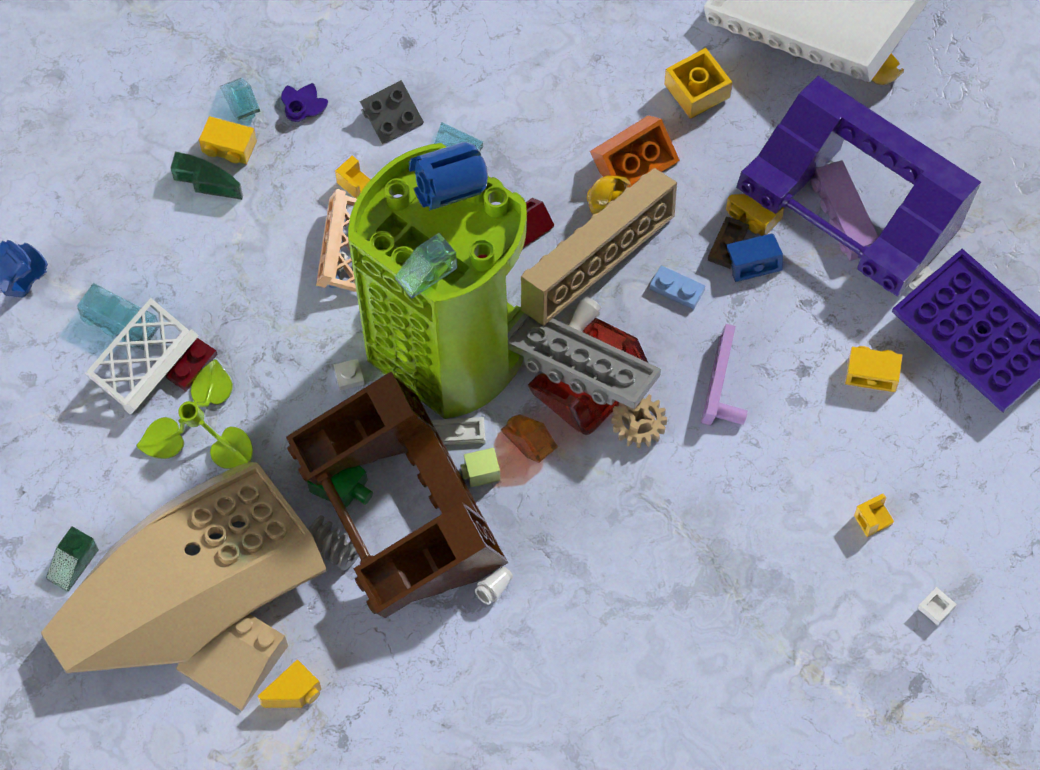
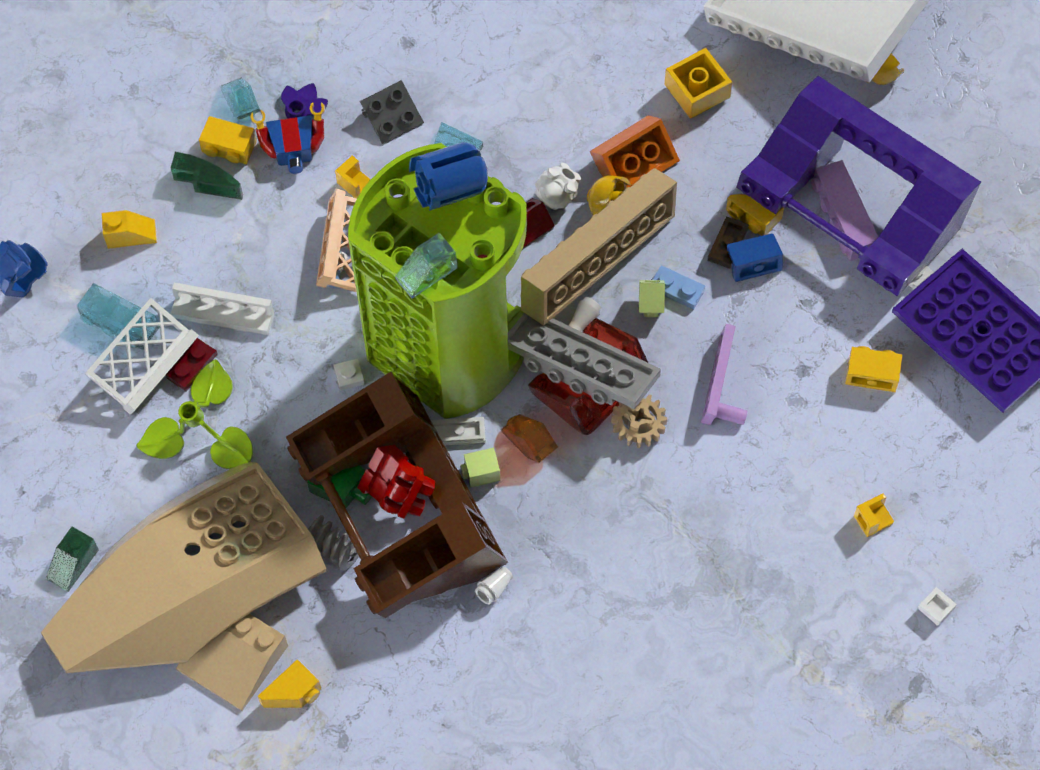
none -> yellow slope [102,210,157,249]
none -> white fence [170,282,274,335]
none -> torso [250,103,325,174]
none -> red hips [357,445,435,519]
none -> white animal [535,163,581,210]
none -> yellowish green brick [638,280,665,317]

